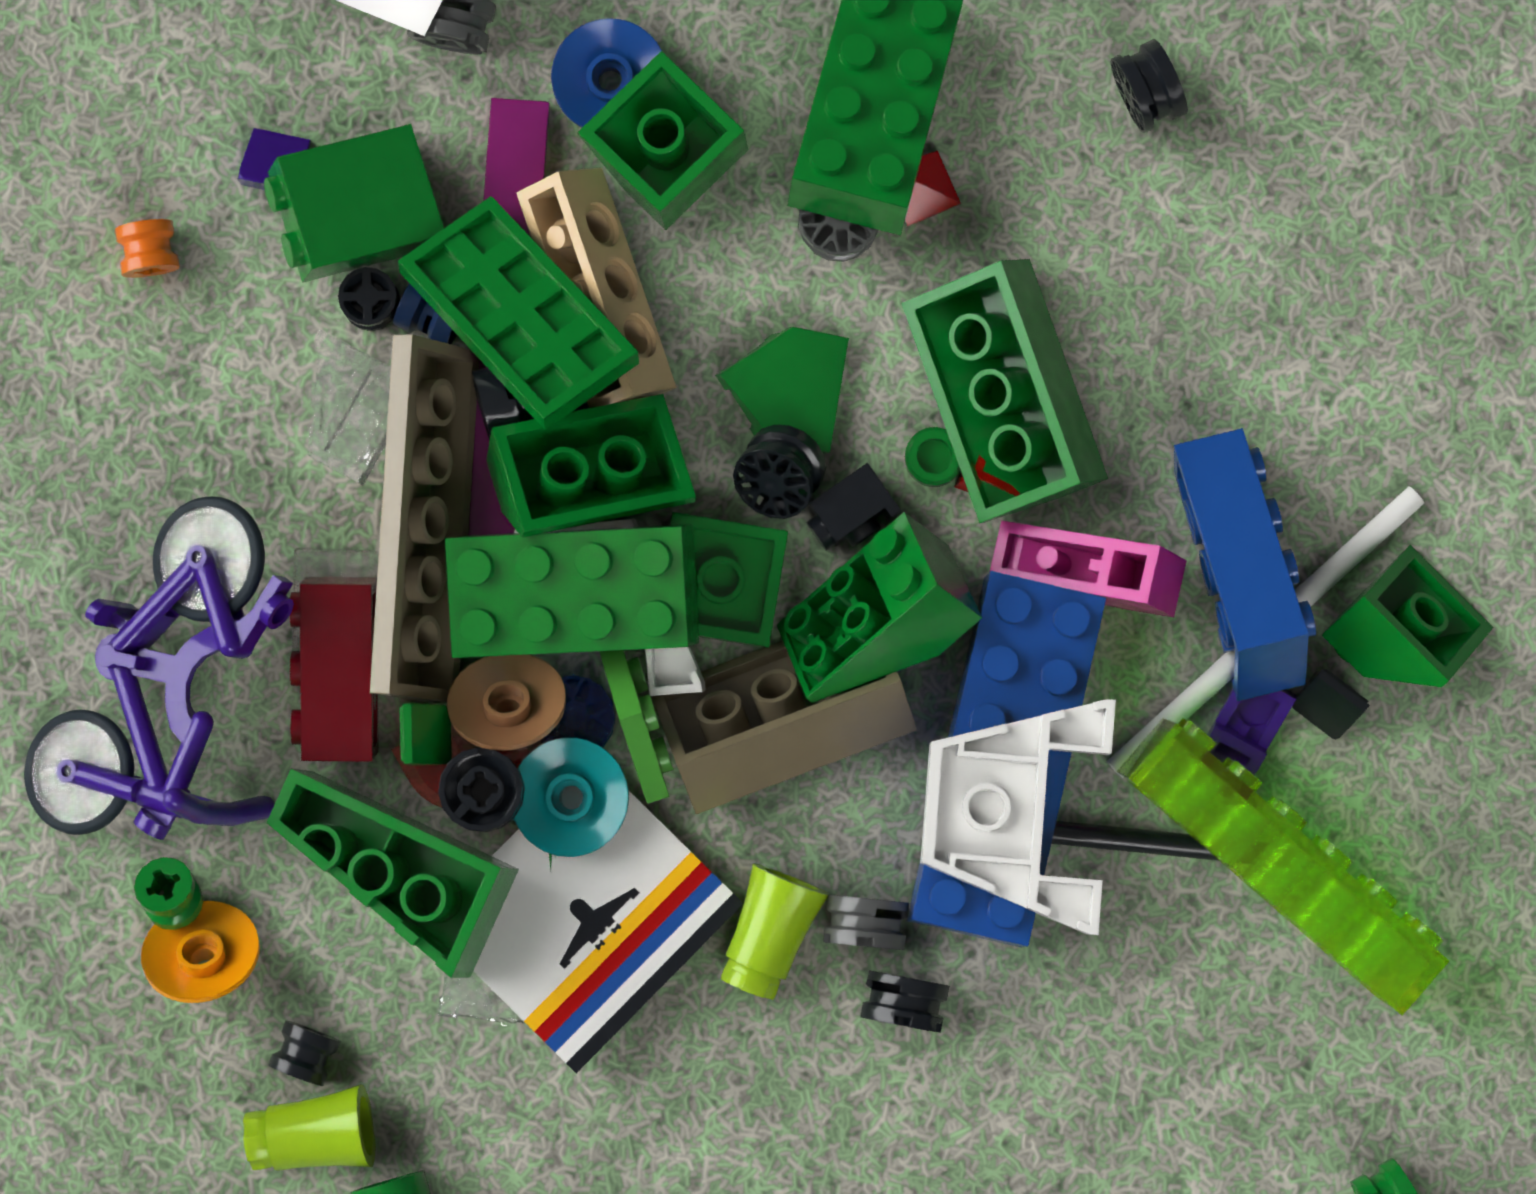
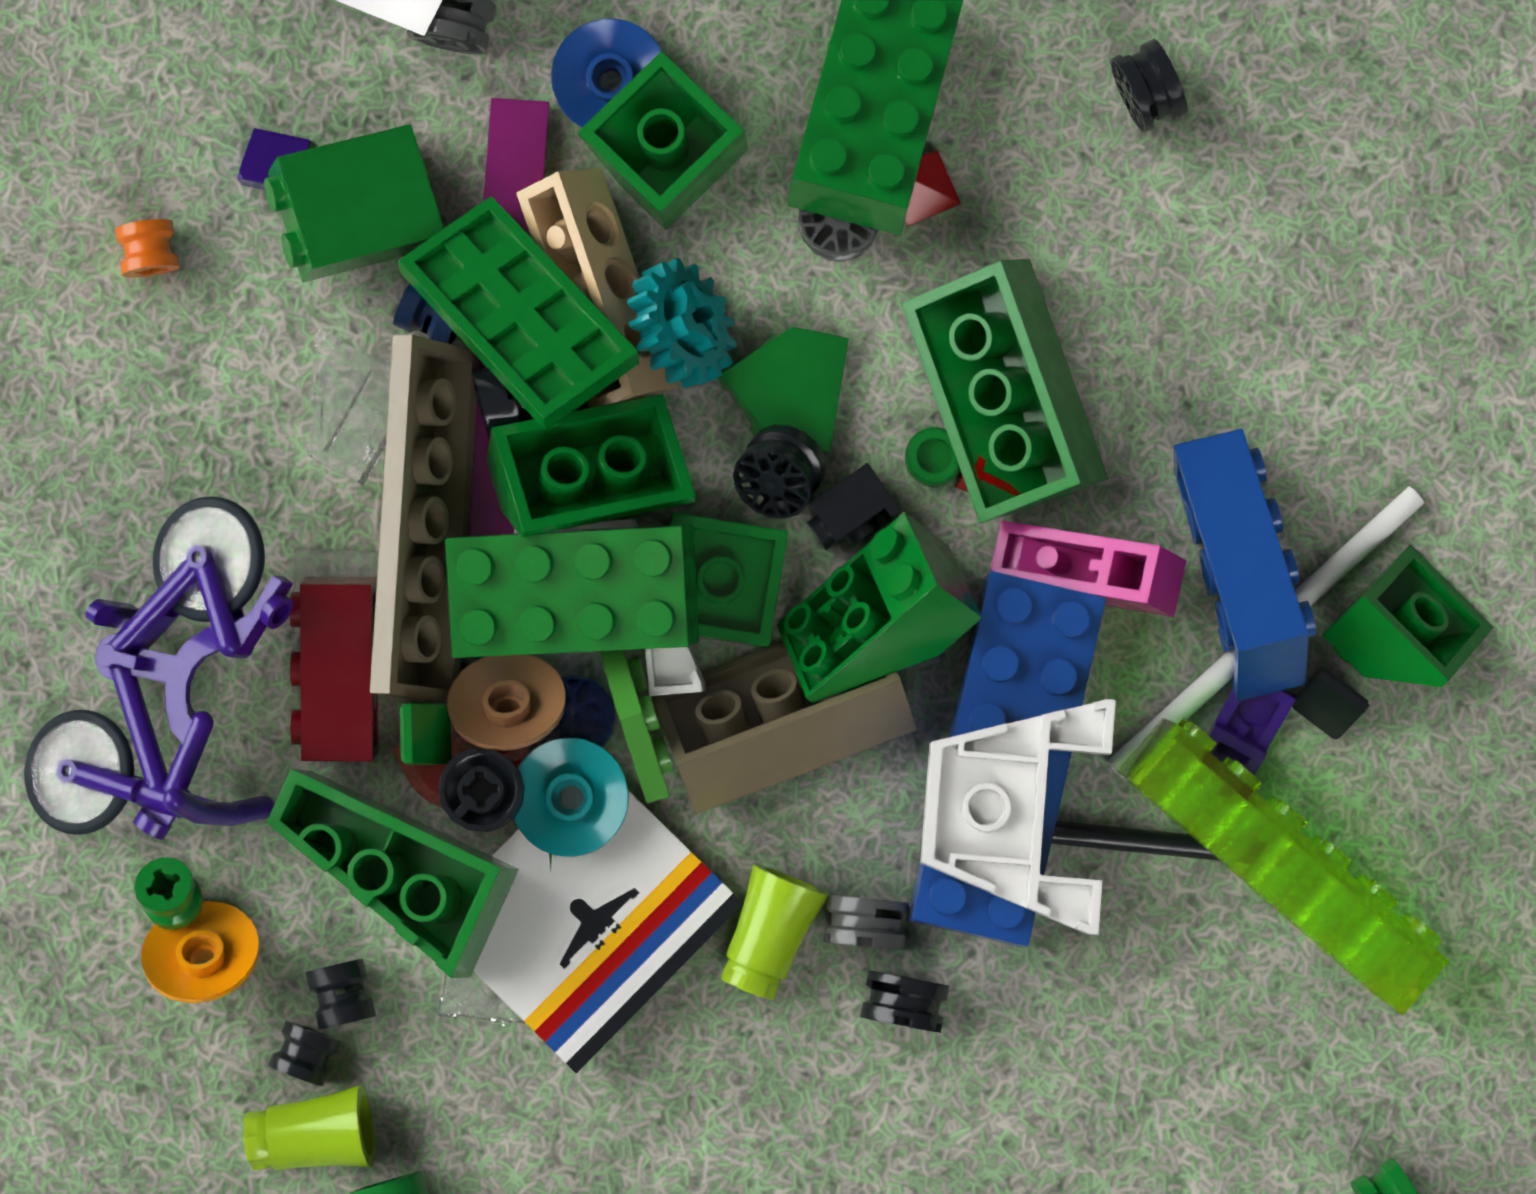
black wheel [338,267,400,331] -> none
none -> black wheel [305,958,376,1030]
none -> teal gear [627,258,737,389]

